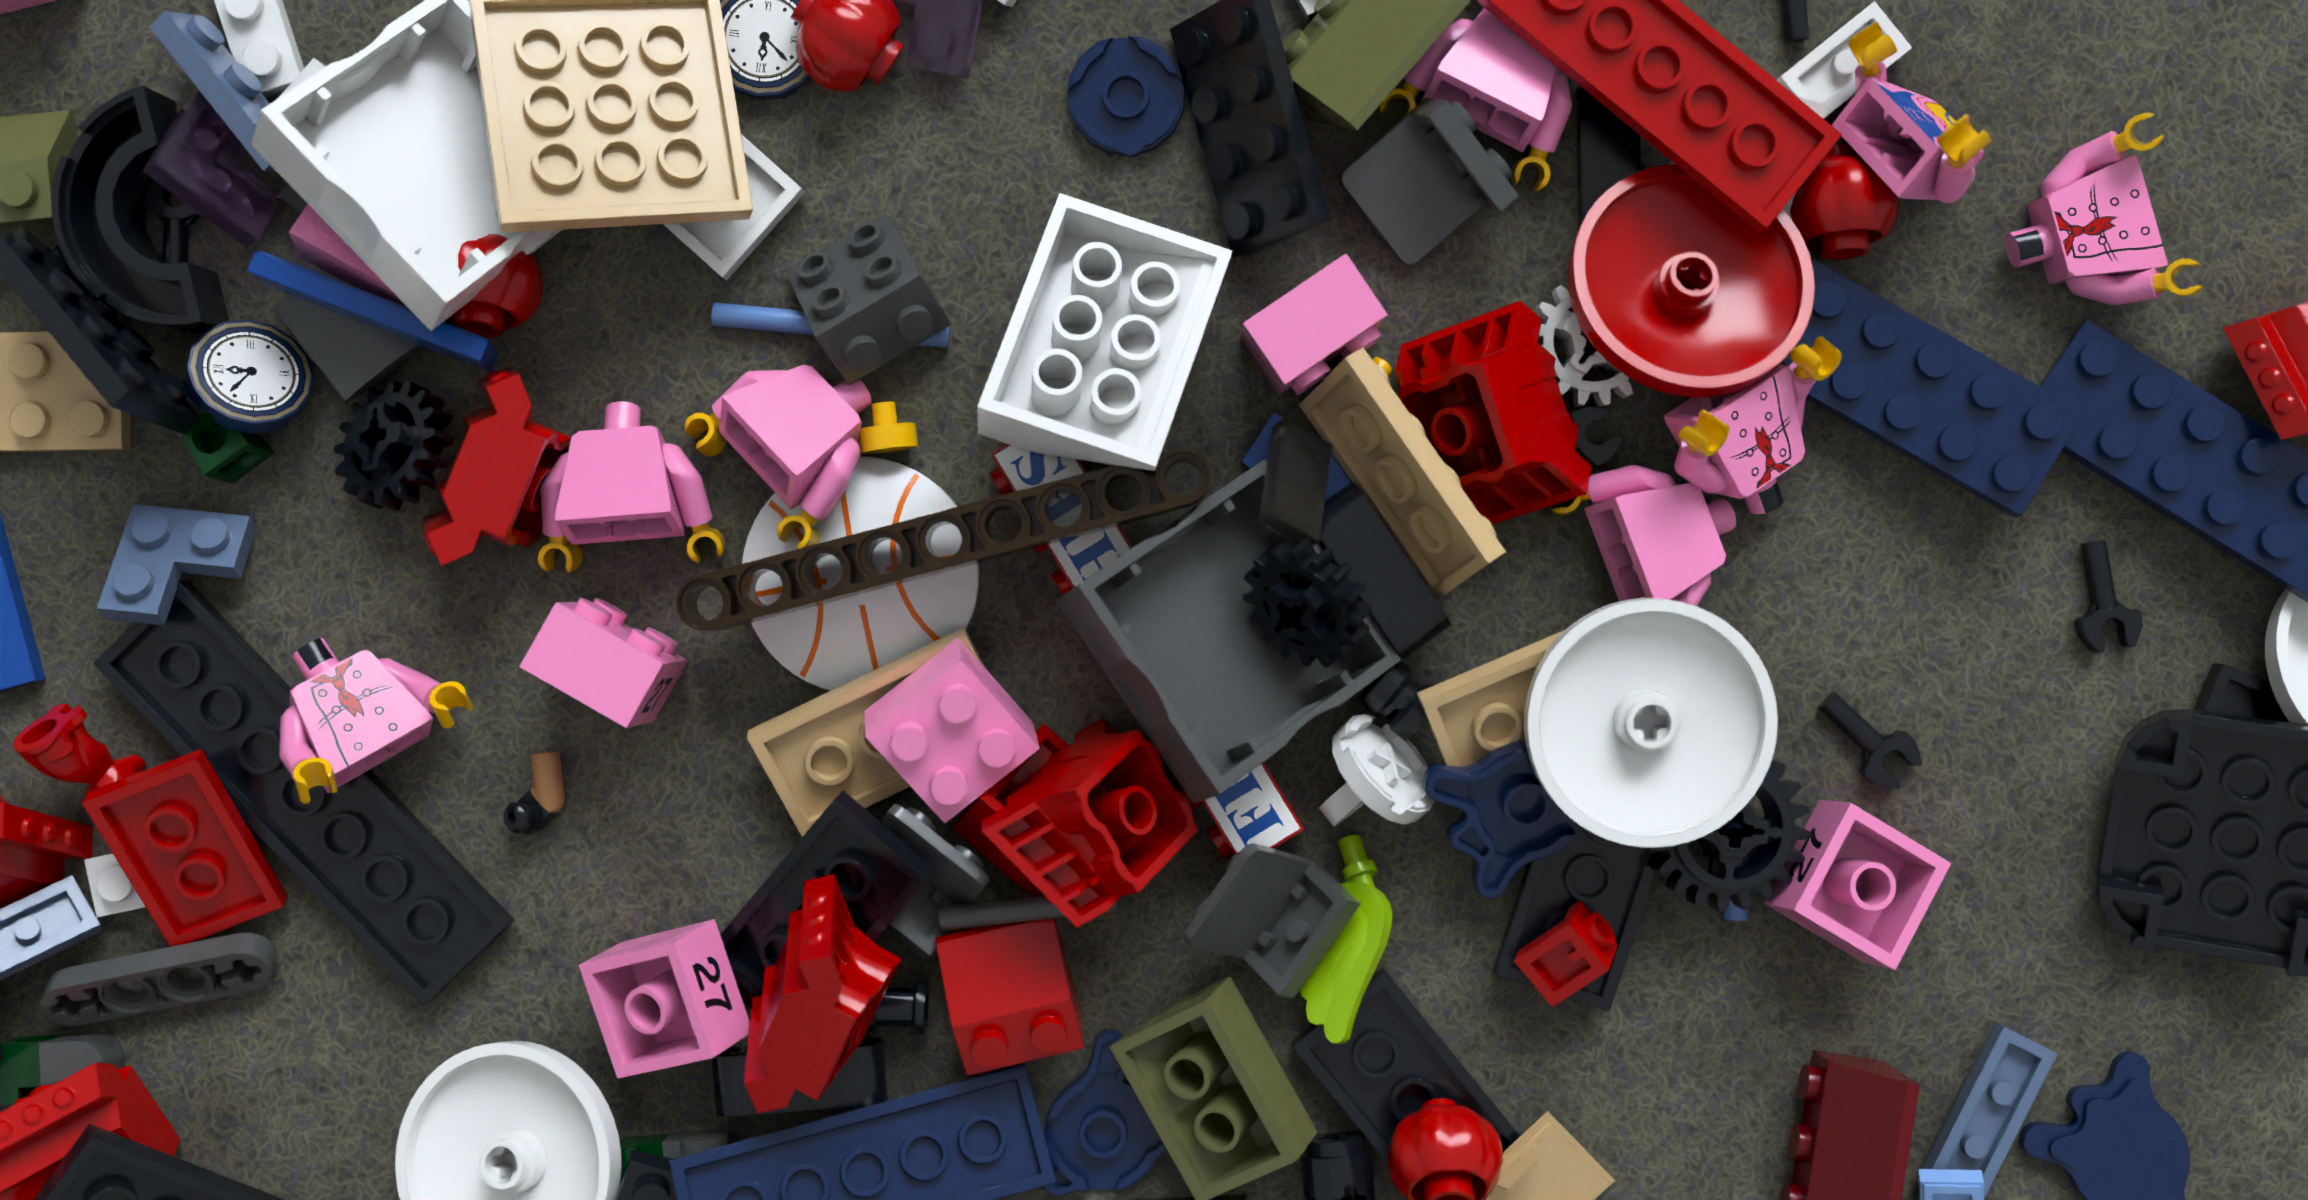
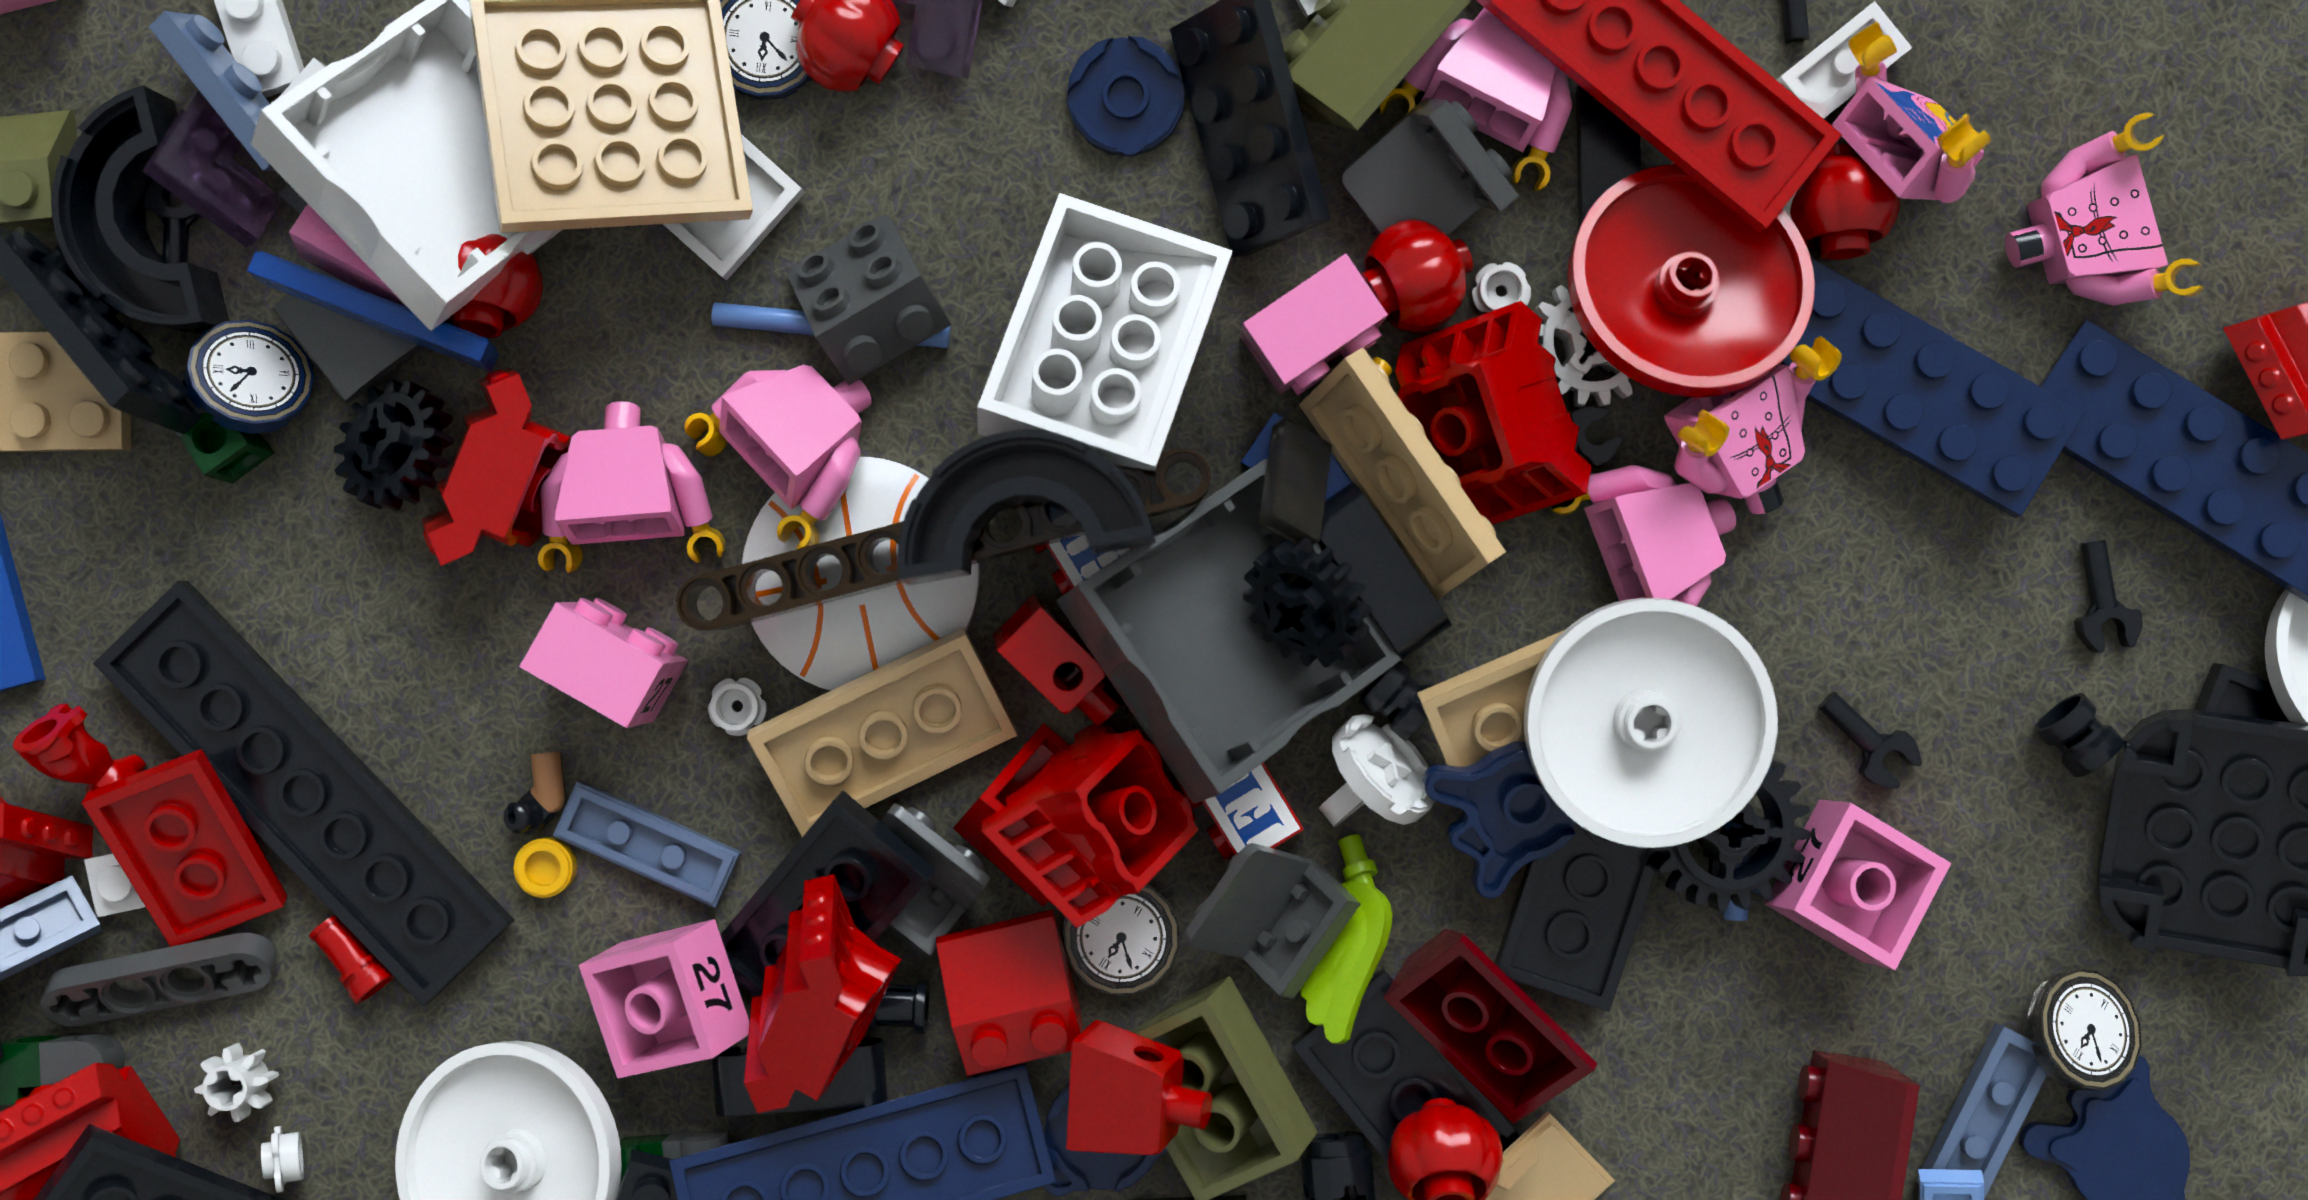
sand blue plate [97,504,256,625] -> none
bright pink torso [279,638,474,804] -> none
yellow tile [858,401,919,455] -> none
bright pink brick [864,637,1040,824] -> none
dark grey piece [939,895,1120,931] -> none
red bracket [1514,901,1618,1007] -> none
none -> white gear [194,1043,279,1122]
none -> white plate [261,1126,304,1193]
none -> red pin [309,915,394,1005]
none -> yellow tile [513,837,577,898]
none -> sand blue tile [553,780,742,908]
none -> white plate [708,678,767,736]
none -> black brick [897,430,1156,585]
none -> red torso [993,594,1122,726]
none -> tile [1063,883,1180,996]
none -> red torso [1066,1020,1212,1155]
none -> red plant [1360,219,1473,333]
none -> dark red slope [1383,929,1598,1124]
none -> white plate [1472,262,1531,312]
none -> tile [2027,969,2142,1091]
none -> black wheel [2034,693,2124,777]

